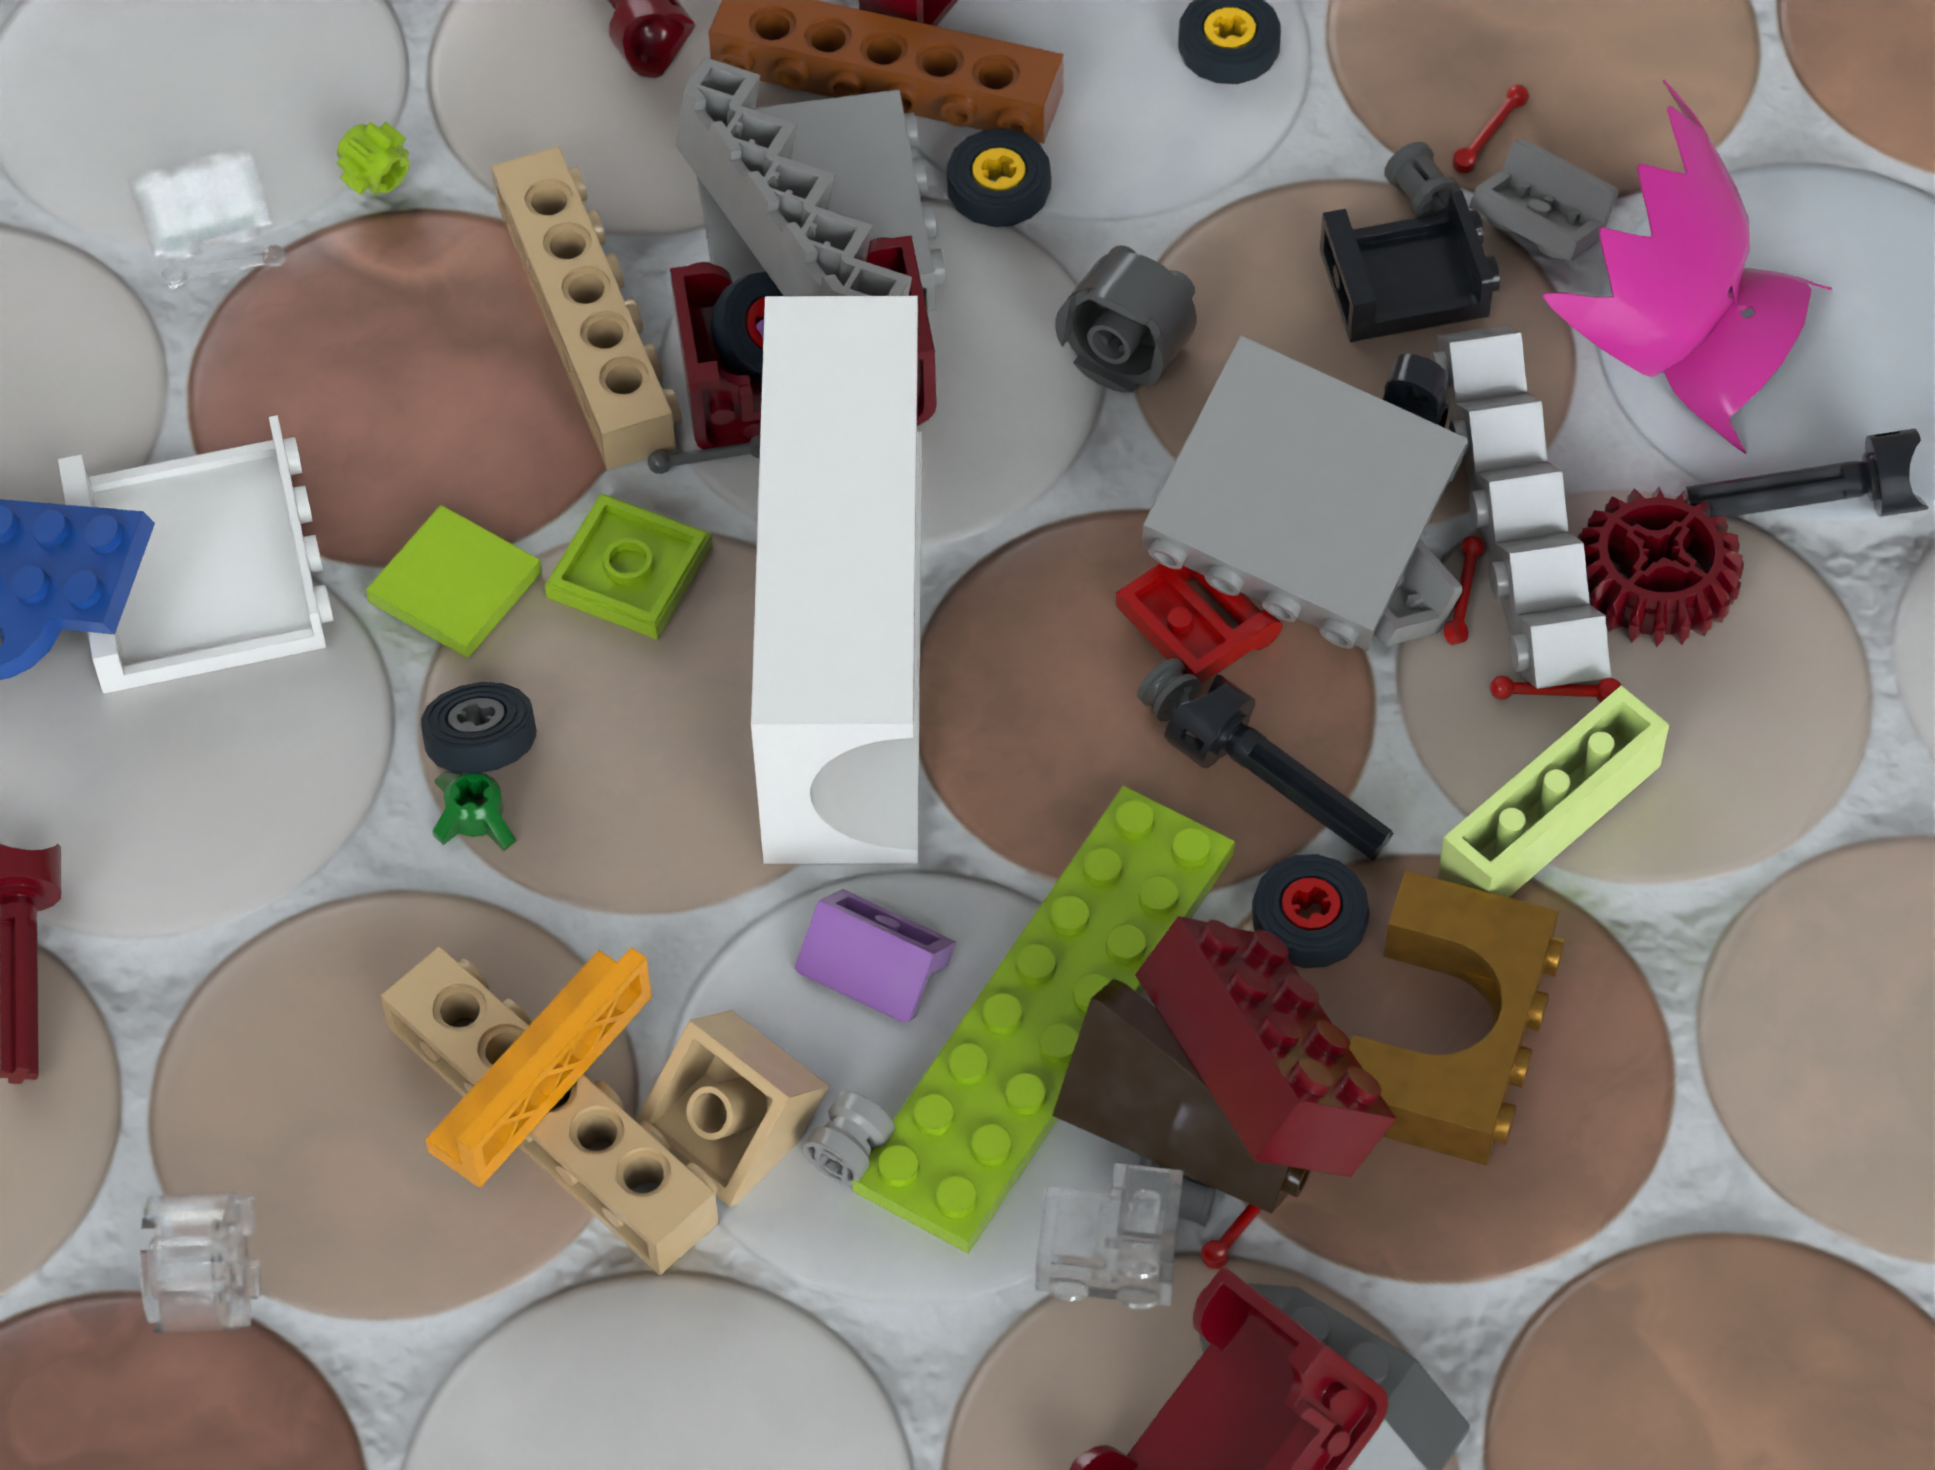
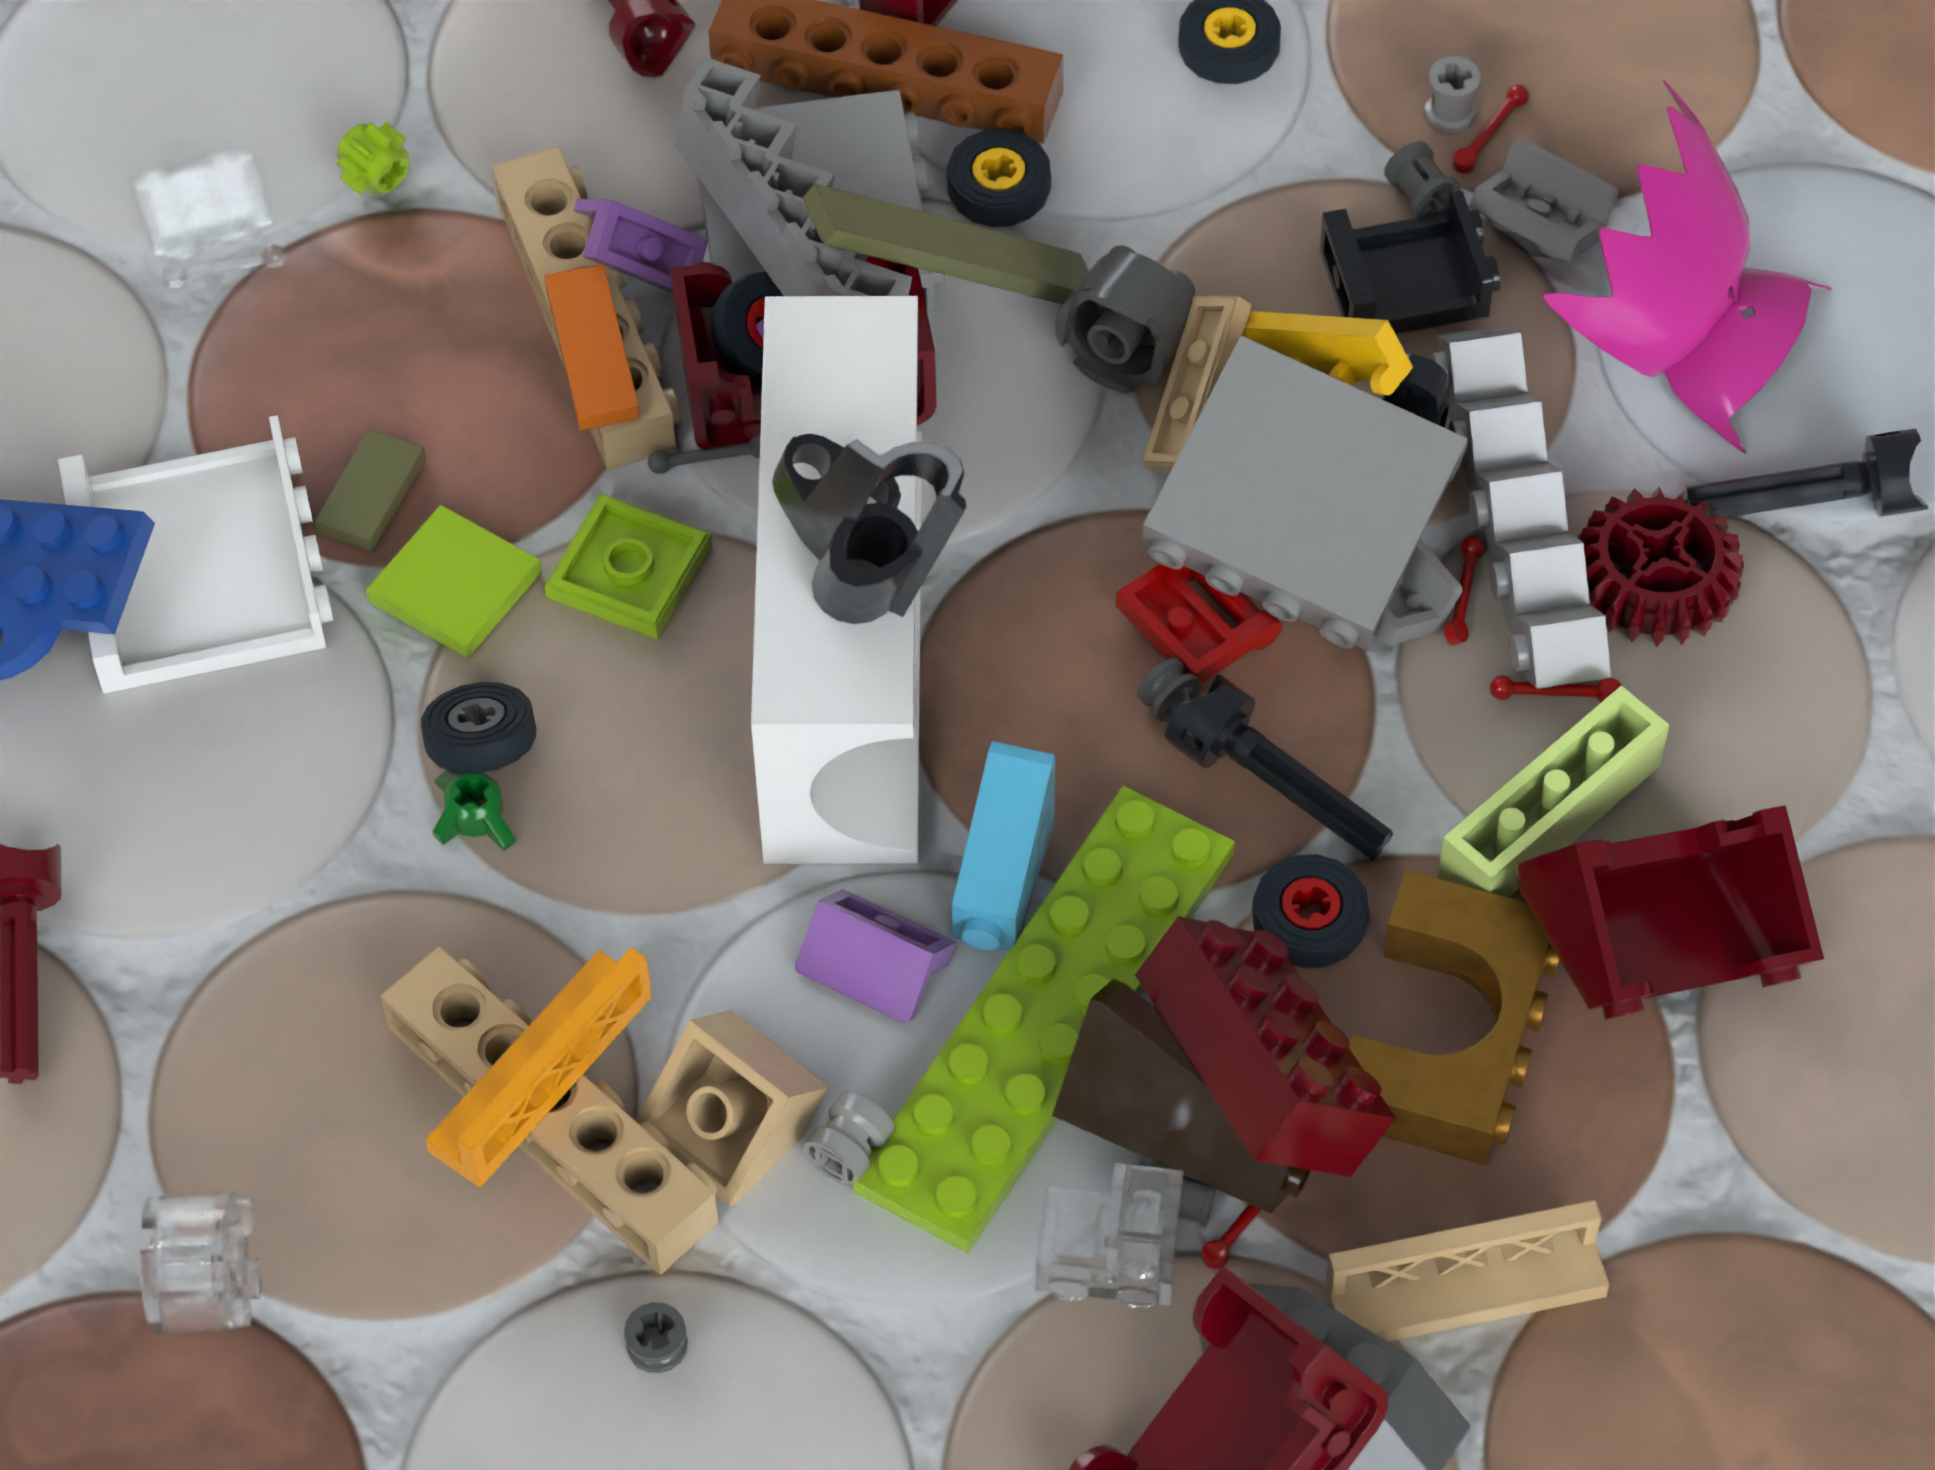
none -> olive tile [314,429,426,553]
none -> orange tile [544,264,640,430]
none -> medium lavender panel [573,199,709,293]
none -> dark grey bush [624,1302,688,1373]
none -> black panel [772,434,967,624]
none -> olive tile [803,183,1089,305]
none -> medium azure slope [952,741,1055,951]
none -> tan tile [1142,296,1252,474]
none -> yellow hinge [1242,311,1413,395]
none -> tan fence [1325,1200,1609,1342]
none -> light grey bush [1425,56,1481,134]
none -> dark red windscreen [1514,805,1824,1020]

